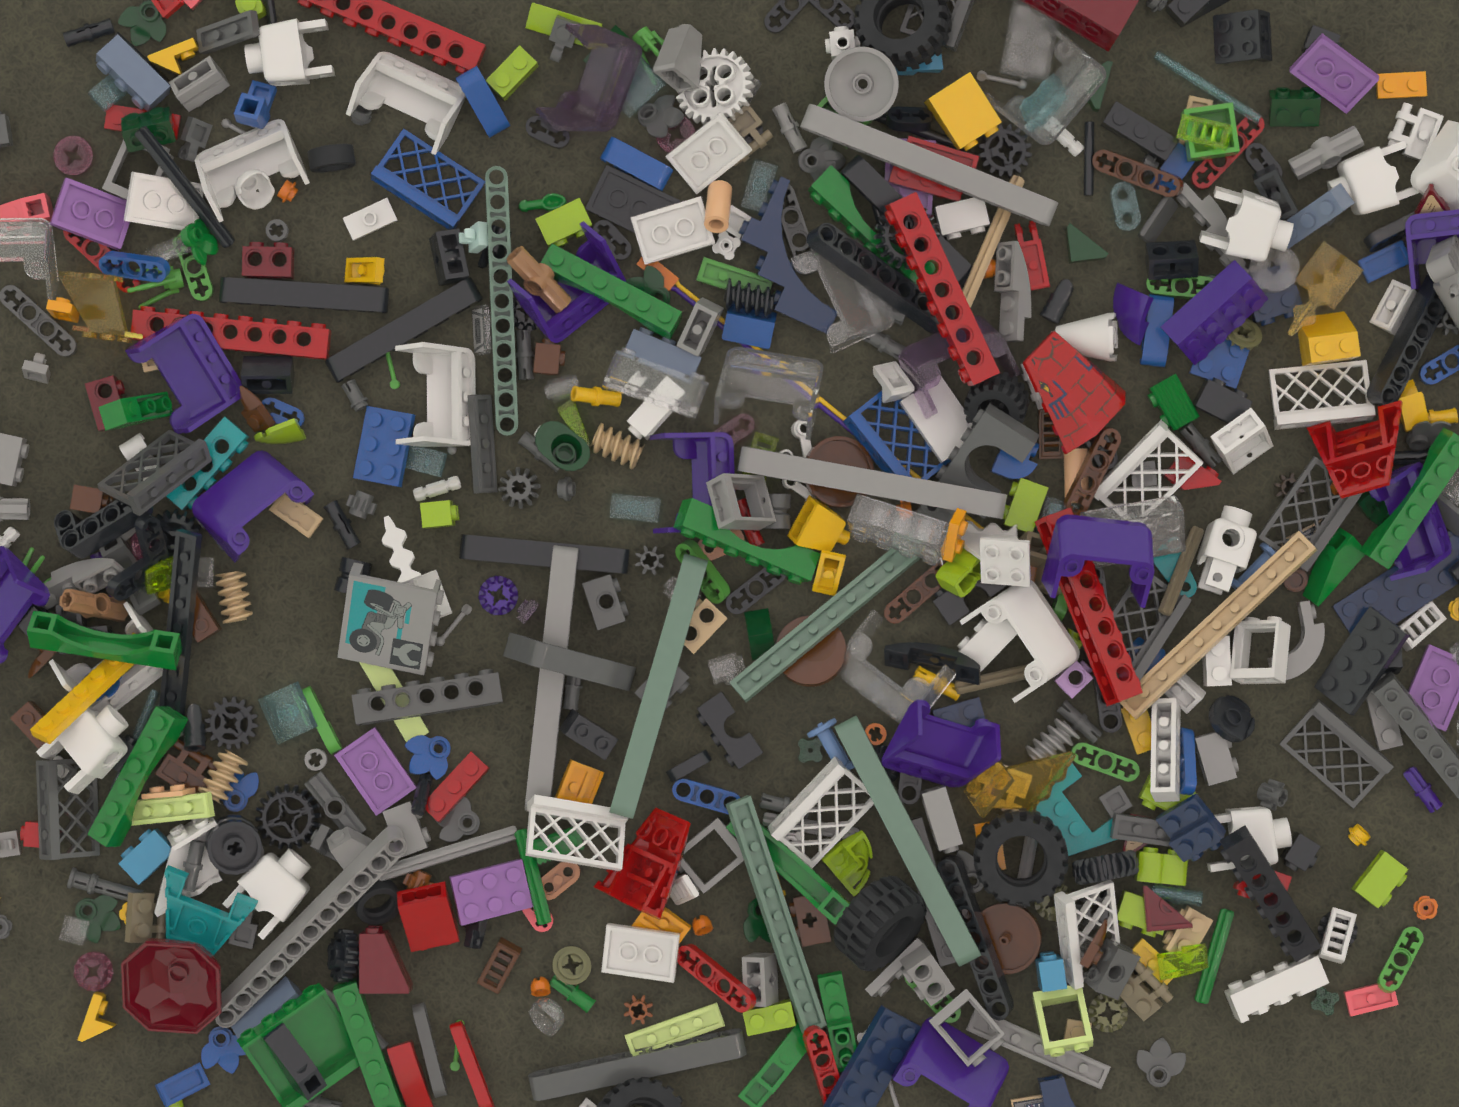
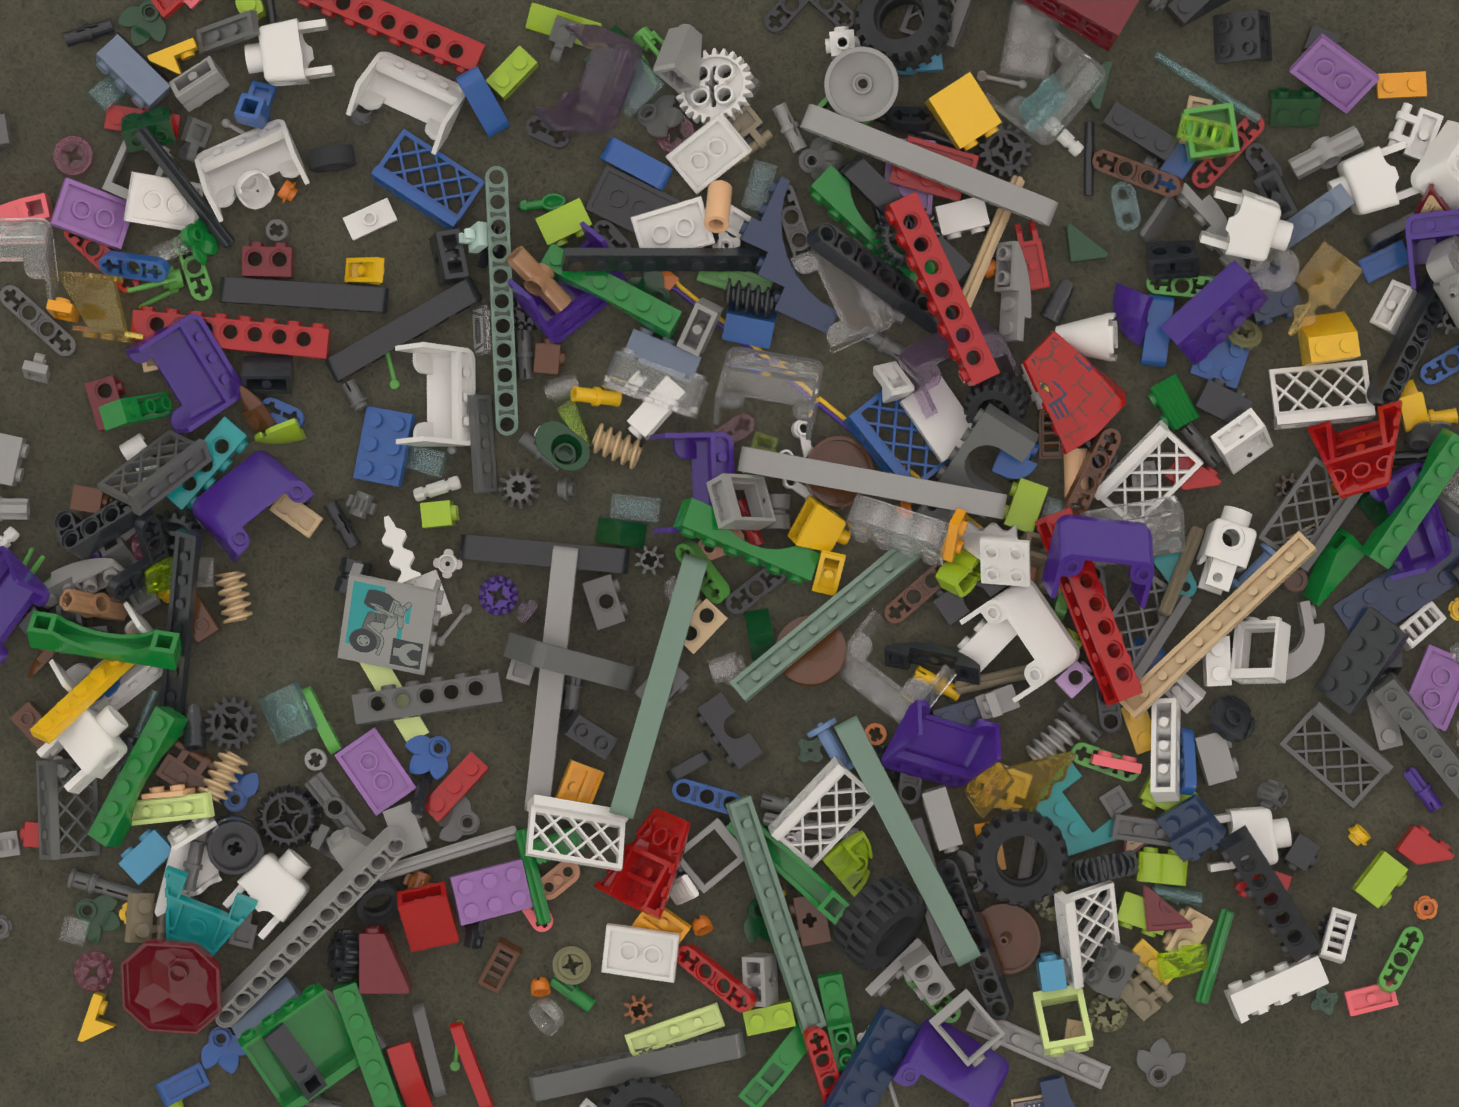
reddish brown plate [1079,919,1107,968] -> none
none -> white plate [433,549,463,578]
none -> light grey plate [506,659,536,686]
none -> black plate [561,248,759,272]
none -> dark green slope [595,517,647,549]
none -> light grey brick [975,683,1020,719]
none -> coral plate [1090,750,1142,774]
none -> red slope [1393,824,1455,865]

